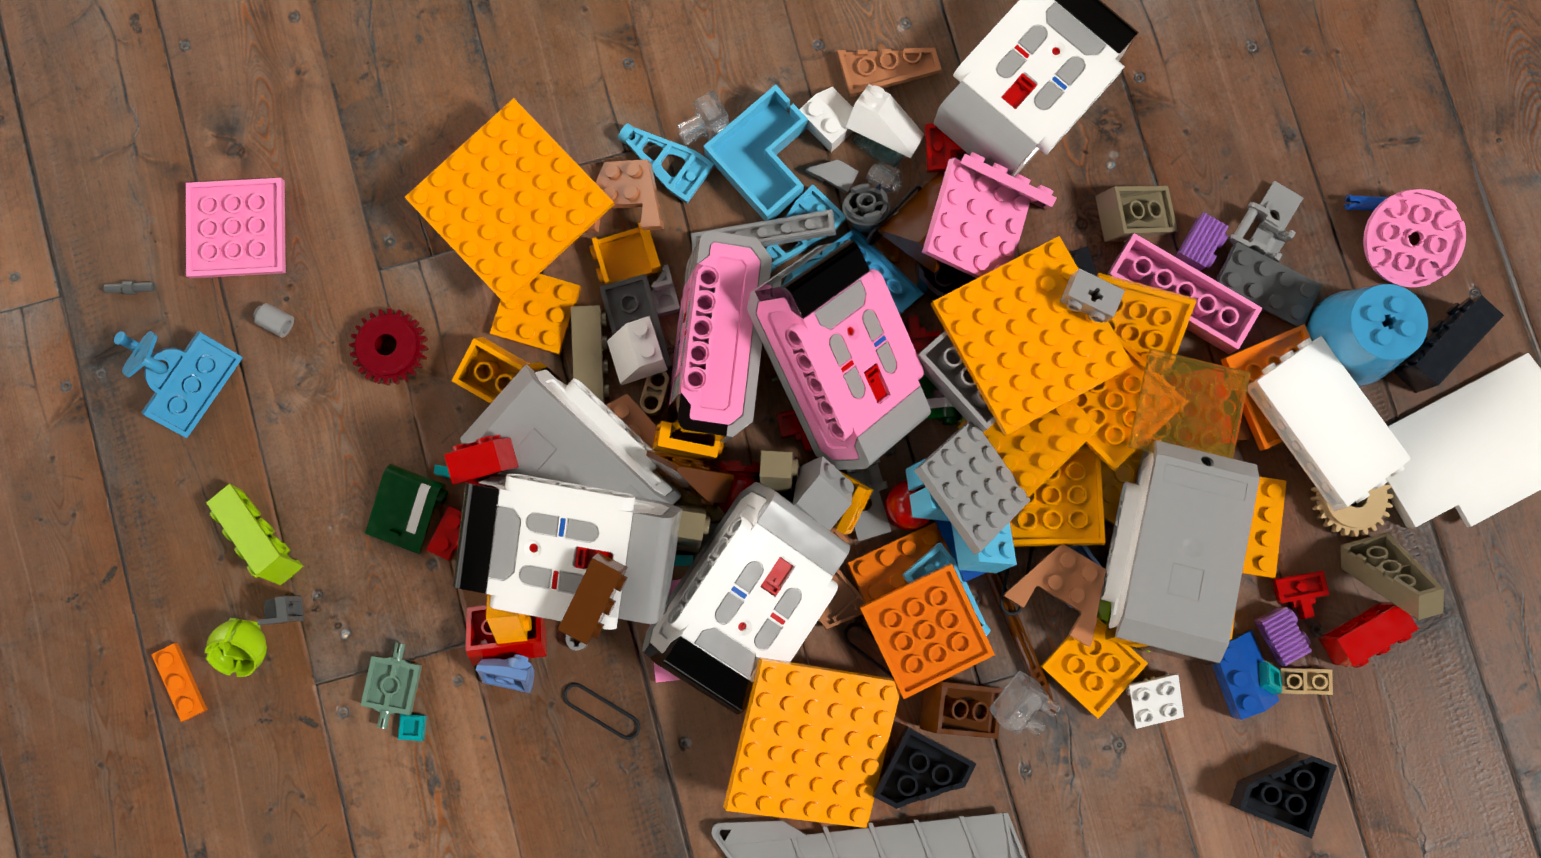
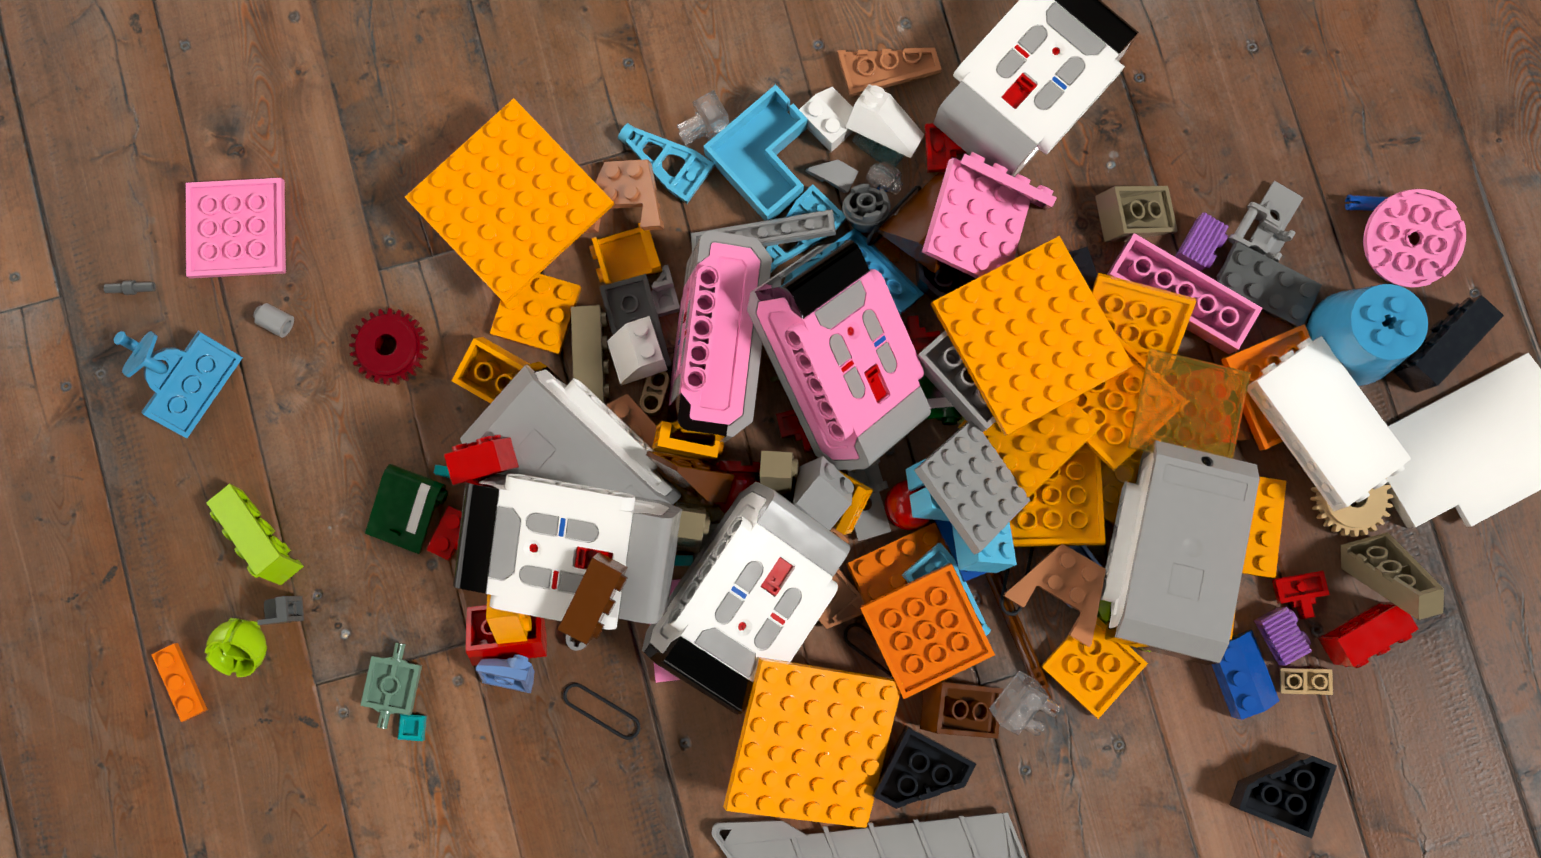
light grey brick [1060,268,1125,323] -> none
white hinge [1126,673,1184,729] -> none
teal tile [1259,661,1282,695] -> none

